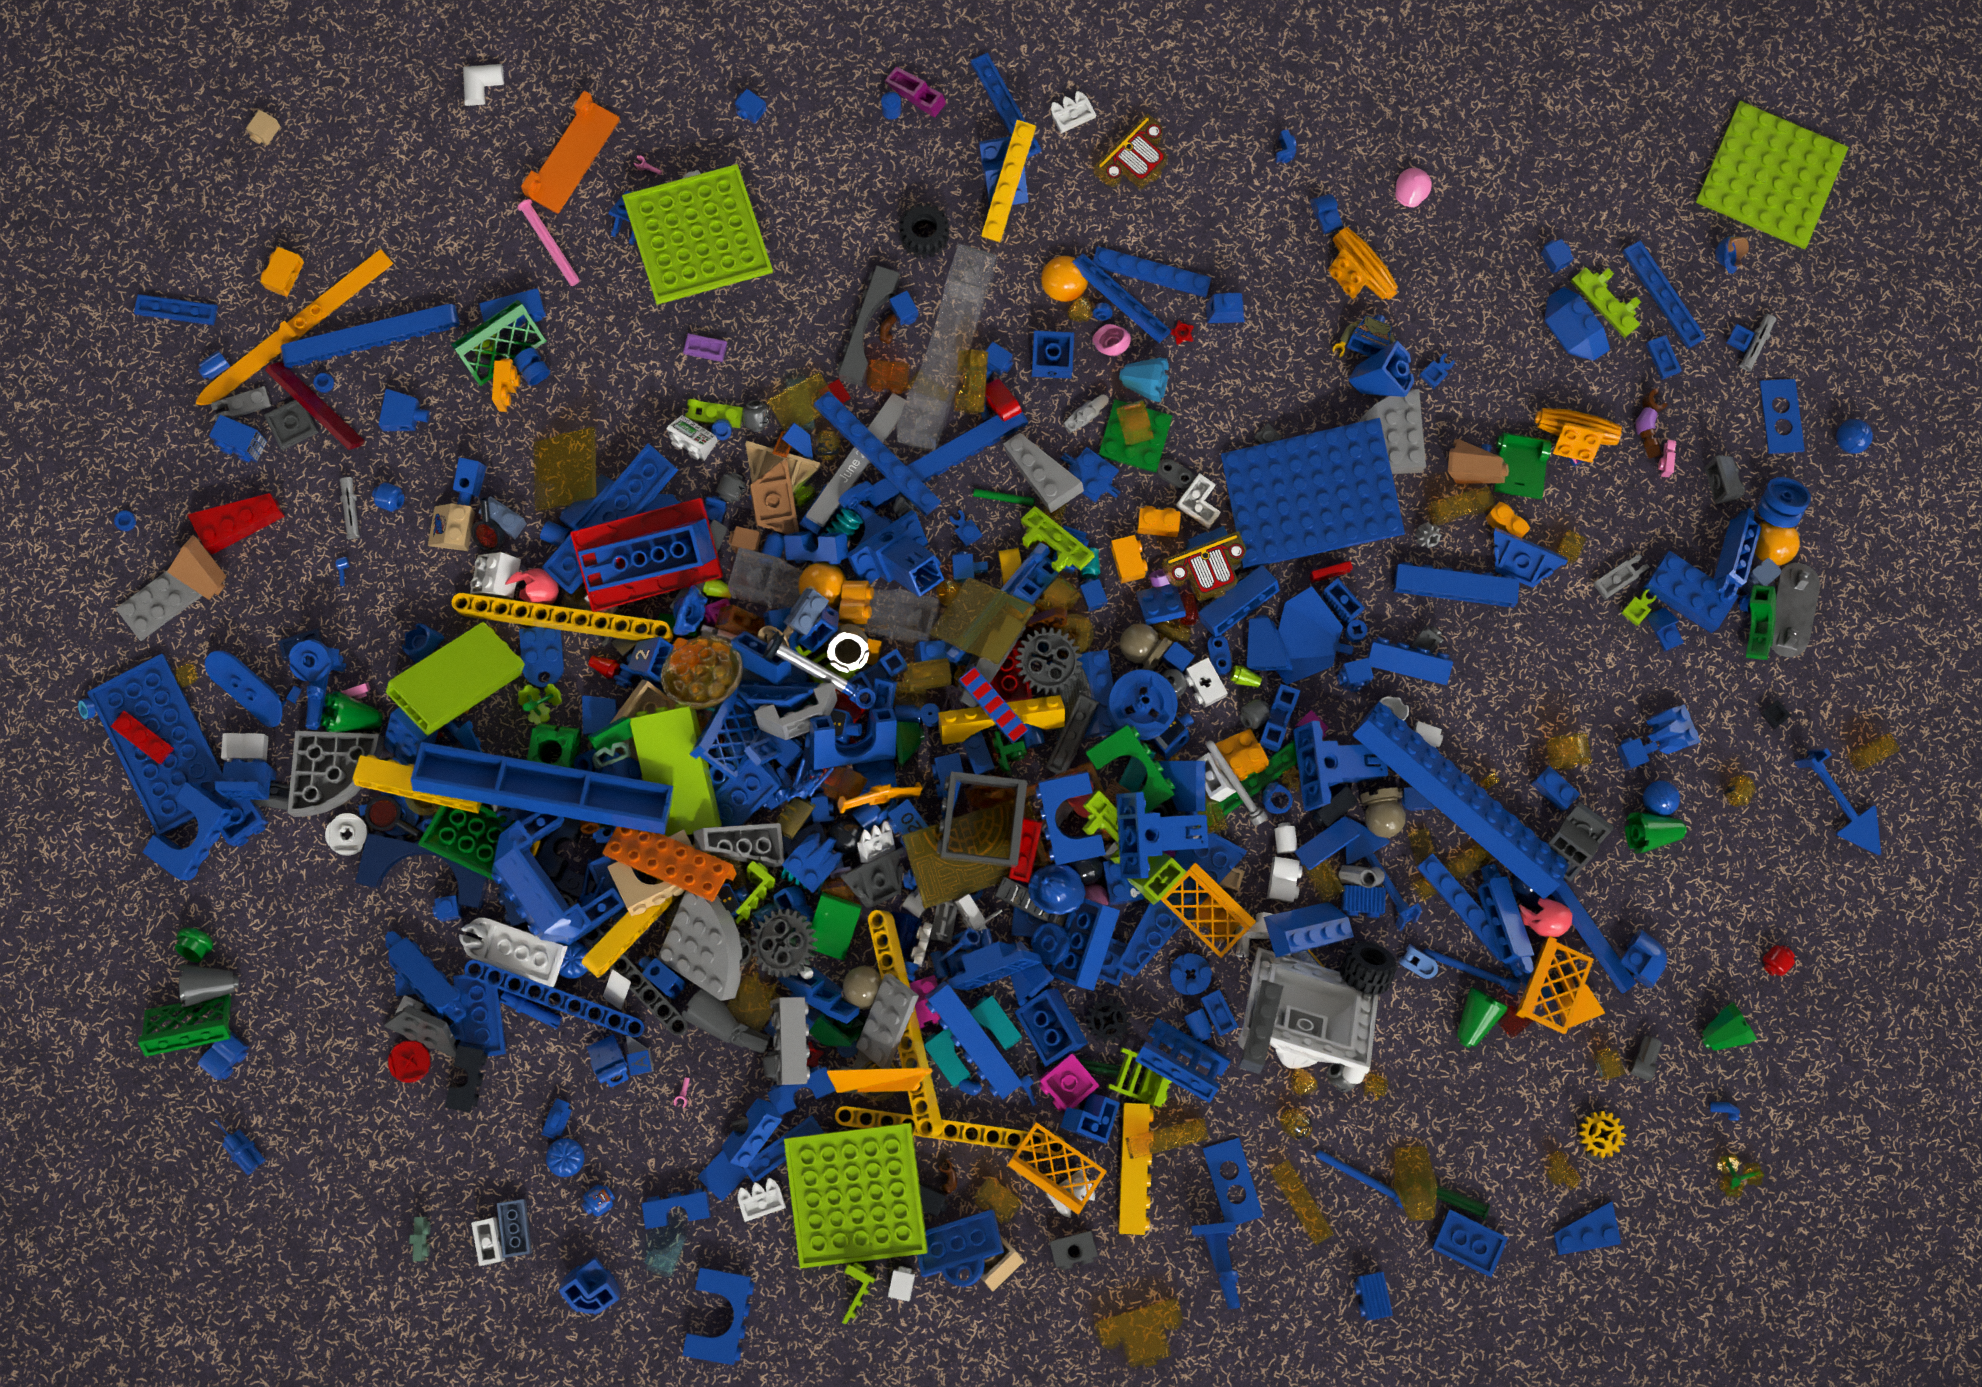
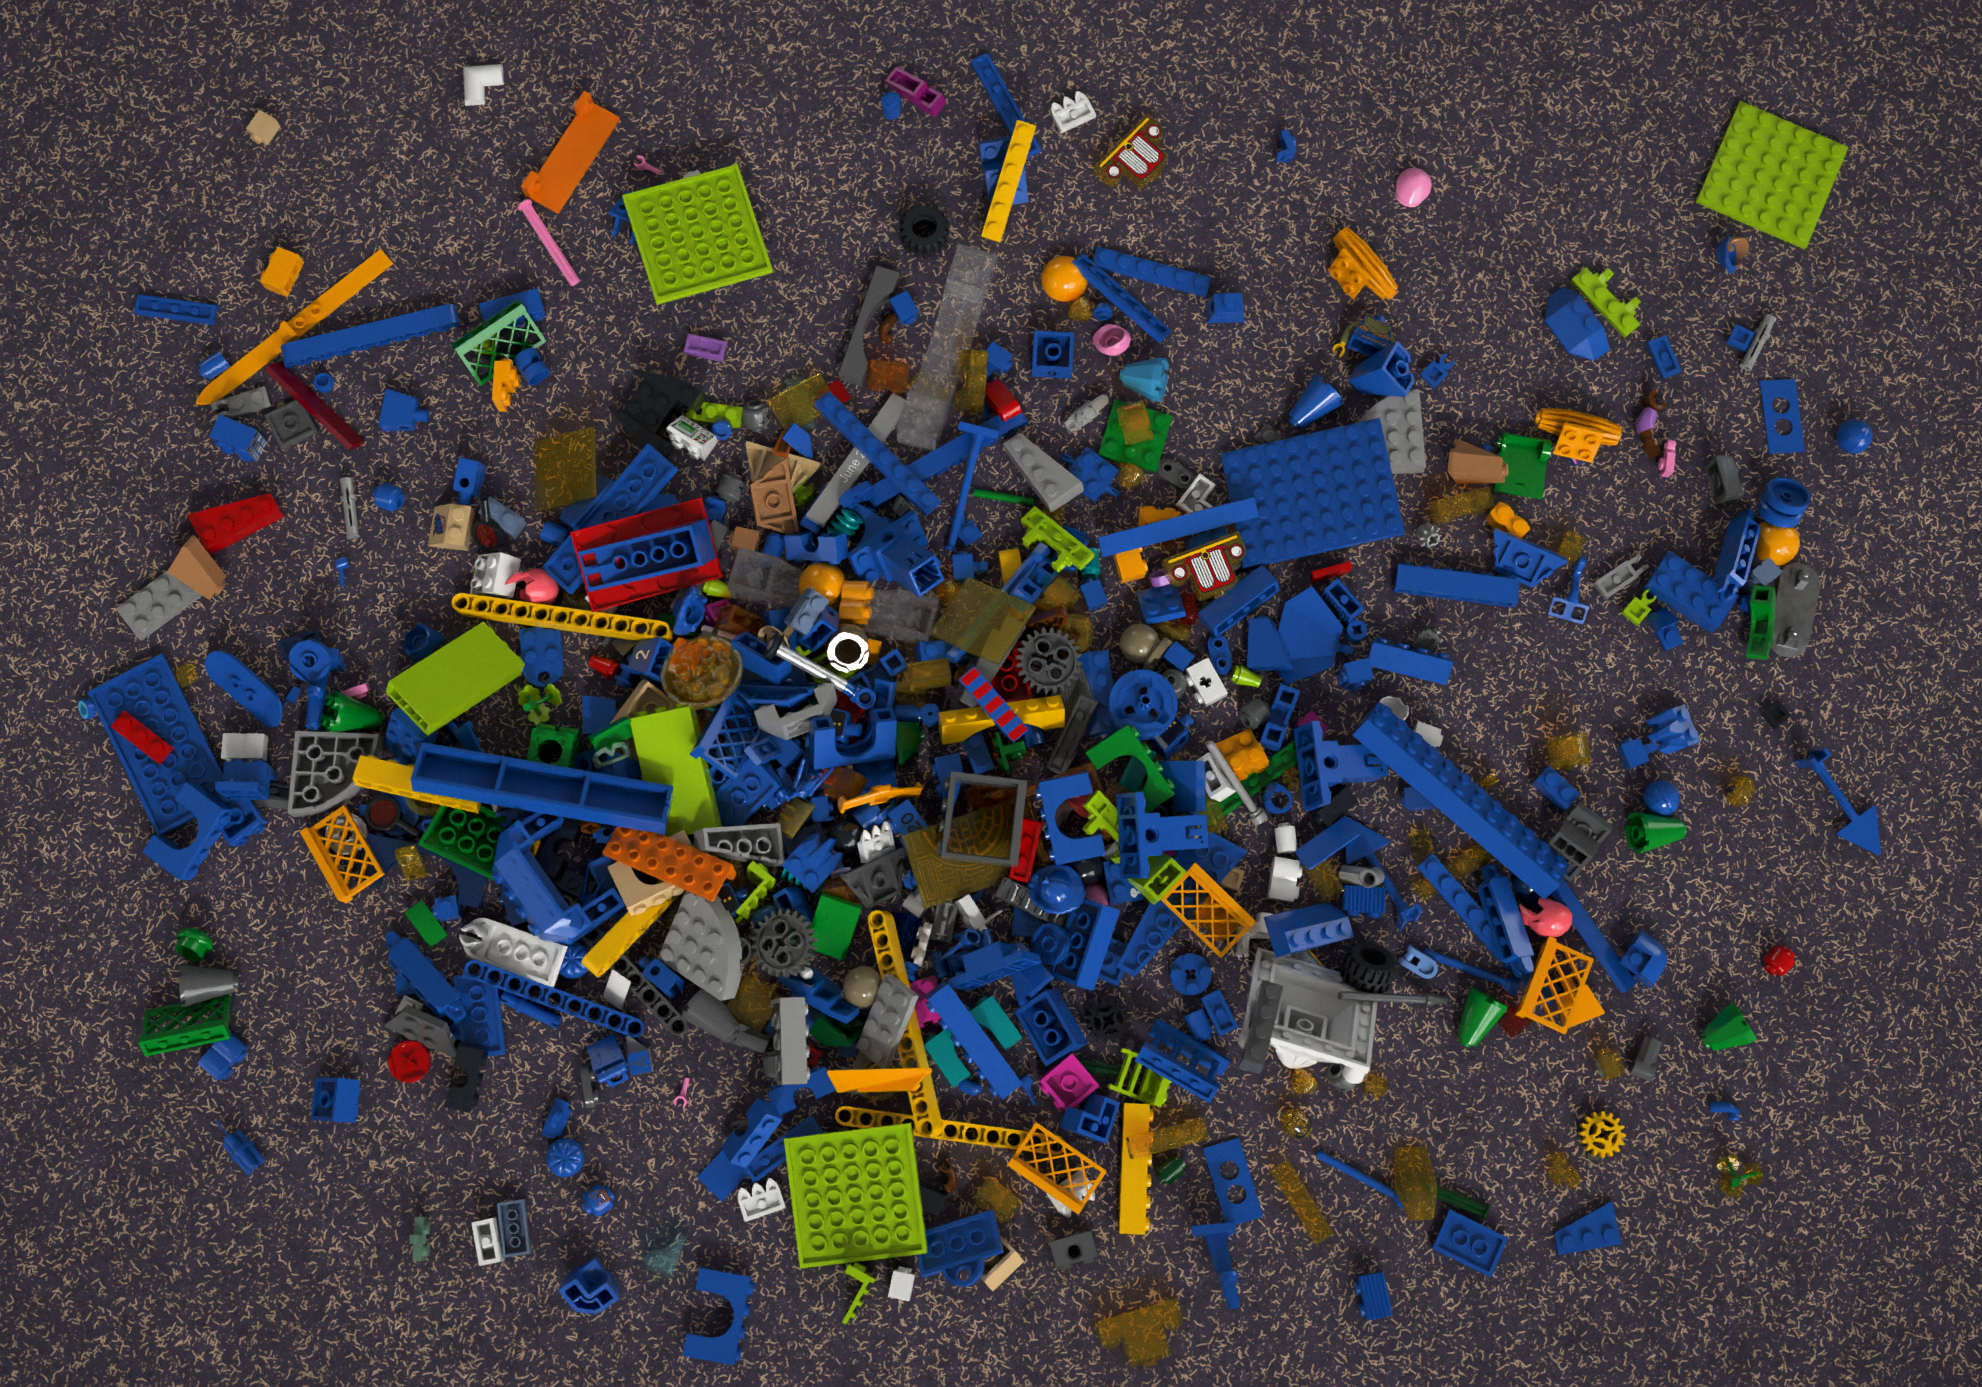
blue tile [114,510,136,531] -> none
blue arch [642,1188,711,1229] -> none
blue brick [735,89,767,124] -> none
clear yellow head [814,431,841,460] -> none
red plate [1170,320,1194,345] -> none
blue brick [1310,193,1343,234] -> none
dark tan tile [1360,788,1406,838] -> none
blue brick [1541,239,1574,274] -> none
blue plate [1622,240,1706,349] -> none
clear yellow brick [1847,732,1900,772] -> none
none -> light orange fence [300,805,385,903]
none -> blue slope [310,1077,361,1123]
none -> clear yellow plate [395,845,428,882]
none -> green slope [404,900,448,948]
none -> dark grey plate [580,1065,600,1109]
none -> black wedge [609,368,707,459]
none -> blue tile [944,421,1001,552]
none -> blue tile [1097,497,1259,557]
none -> clear yellow cone [1118,463,1145,489]
none -> dark green brick [1155,1154,1187,1185]
none -> blue cone [1288,374,1344,429]
none -> dark grey bar [1338,991,1447,1006]
none -> blue piece [1547,556,1590,624]

